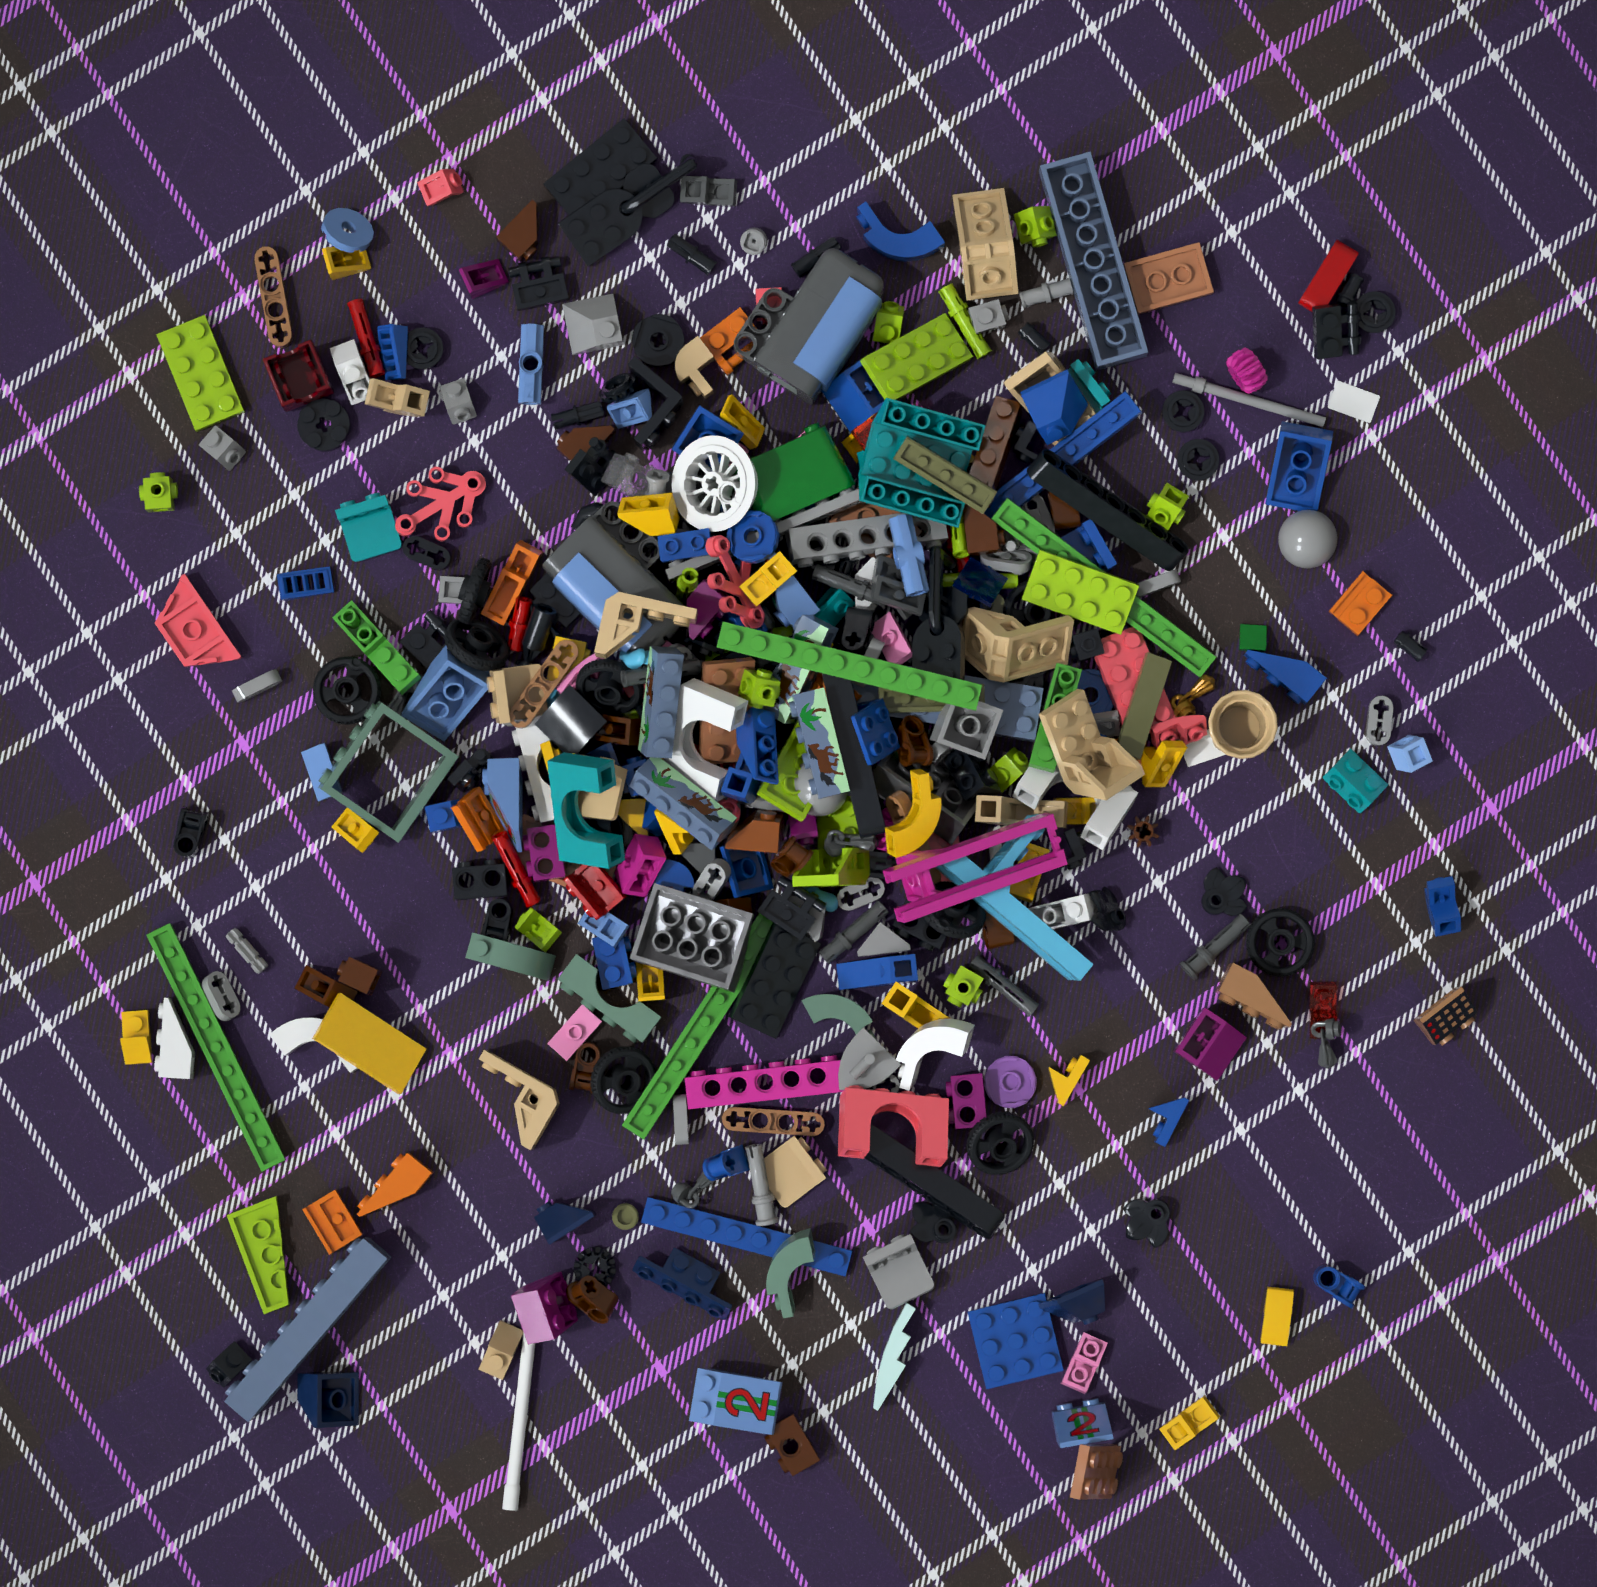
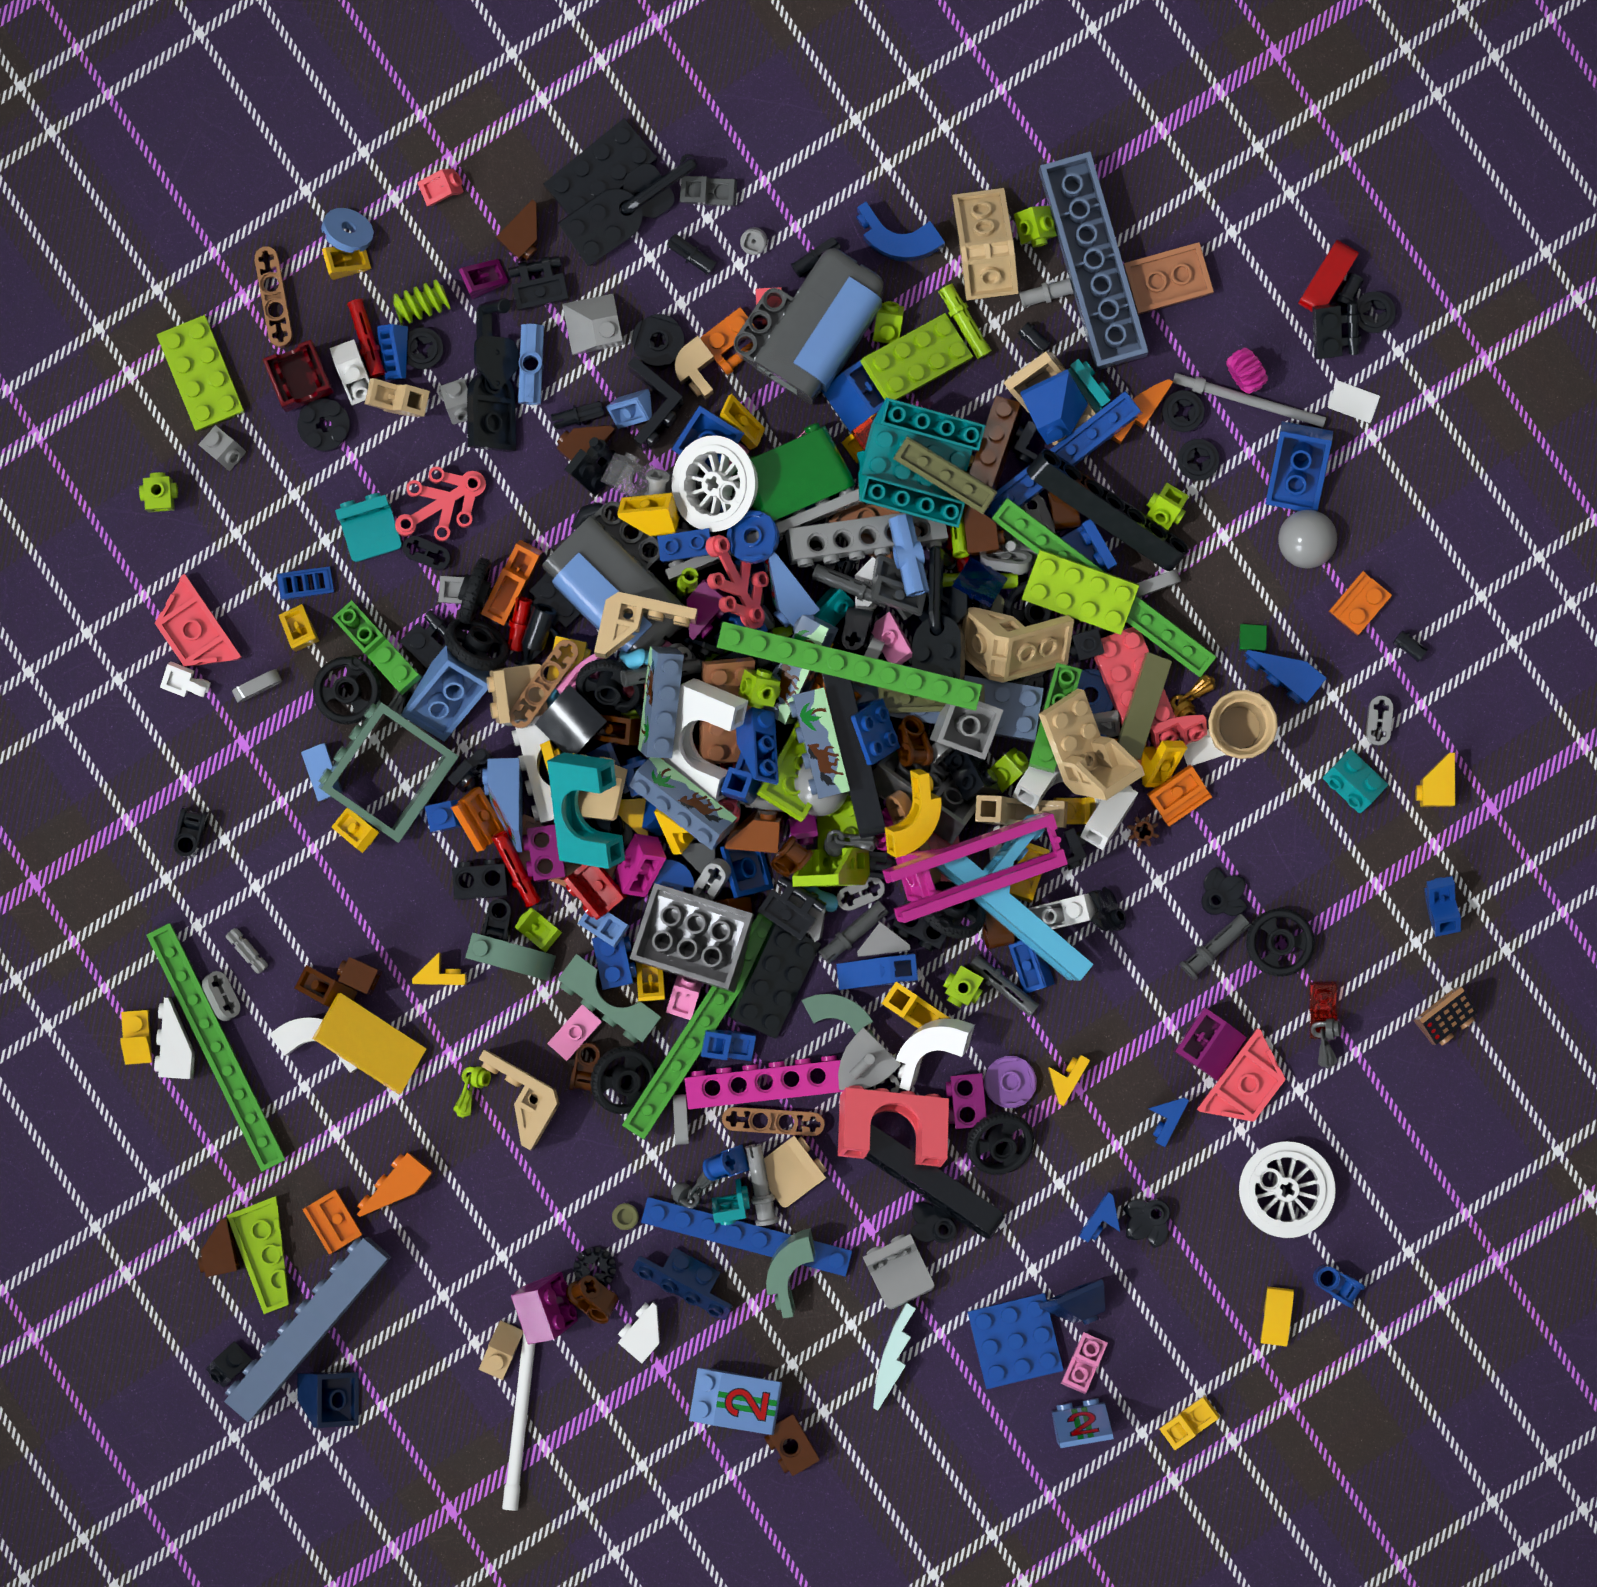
dark blue slope [534,1201,597,1245] -> none
black gear [599,373,638,404] -> none
yellow slope [739,551,797,607] -> none
light grey bracket [968,299,1009,334] -> none
nougat plate [1070,1444,1123,1500] -> none
medium nougat slope [1215,963,1292,1030] -> none
light blue brick [1387,735,1433,773] -> none
none -> white plate [160,661,211,697]
none -> reddish brown slope [198,1218,240,1277]
none -> yellow slope [279,604,319,652]
none -> lime piece [393,280,451,326]
none -> yellow slope [412,953,467,985]
none -> lime piece [453,1066,491,1118]
none -> black plate [467,298,519,452]
none -> white slope [618,1301,660,1363]
none -> bright pink bracket [666,975,702,1020]
none -> blue slope [701,1030,756,1061]
none -> teal bracket [712,1179,750,1225]
none -> blue slope [1008,940,1054,994]
none -> blue slope [1078,1192,1120,1242]
none -> orange slope [1110,379,1173,445]
none -> orange plate [1147,765,1212,826]
none -> coral wing [1196,1028,1286,1122]
none -> white piece [1239,1141,1335,1238]
none -> yellow slope [1415,753,1455,807]

